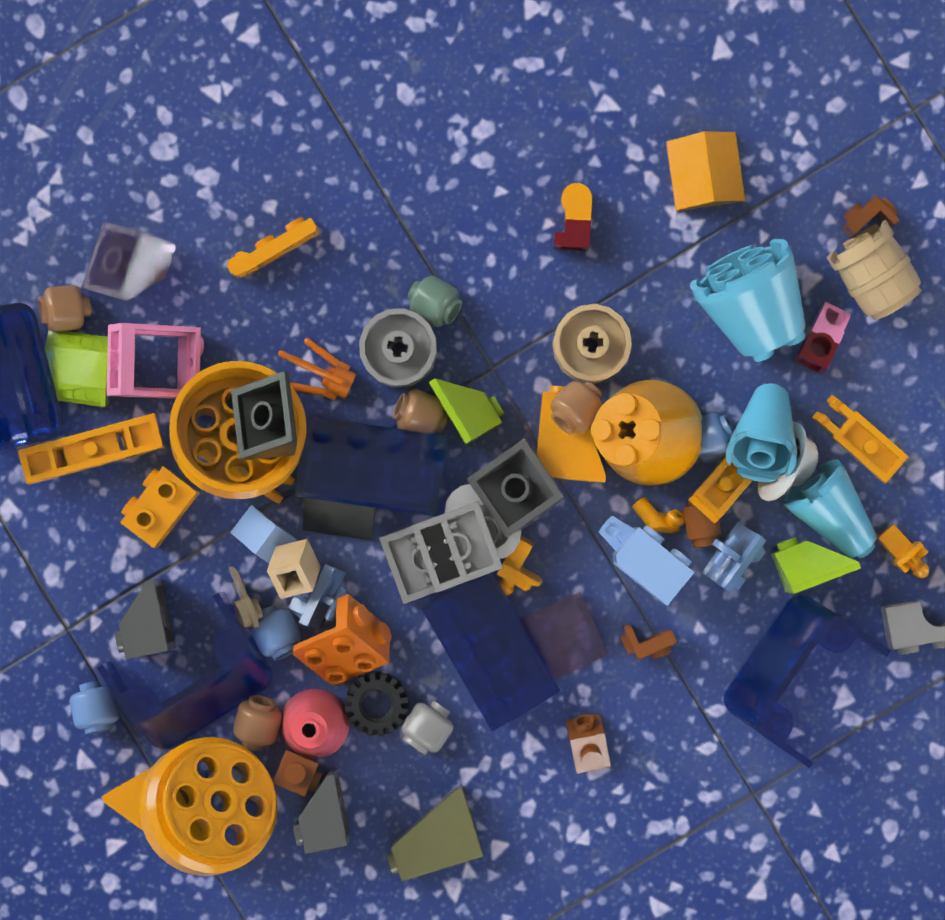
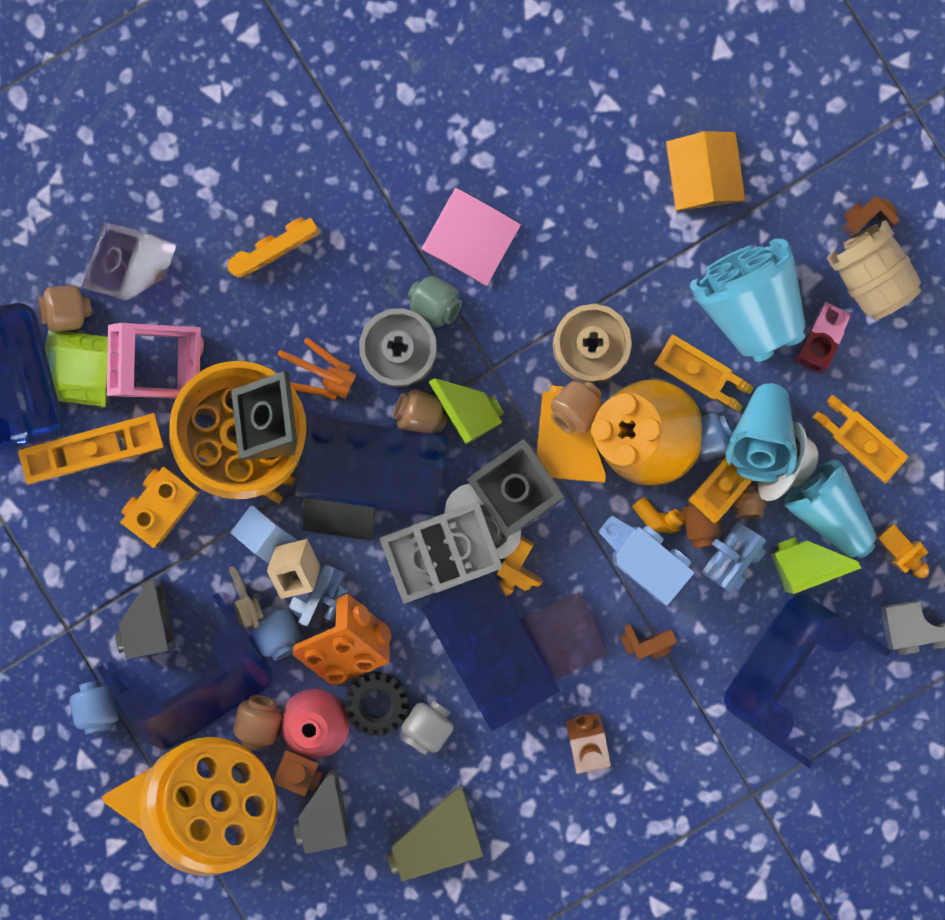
leg [553,183,592,251] -> none
none -> bright pink slope [421,188,521,286]
none -> light orange hinge [654,334,754,413]
none -> medium nougat plate [731,483,767,519]

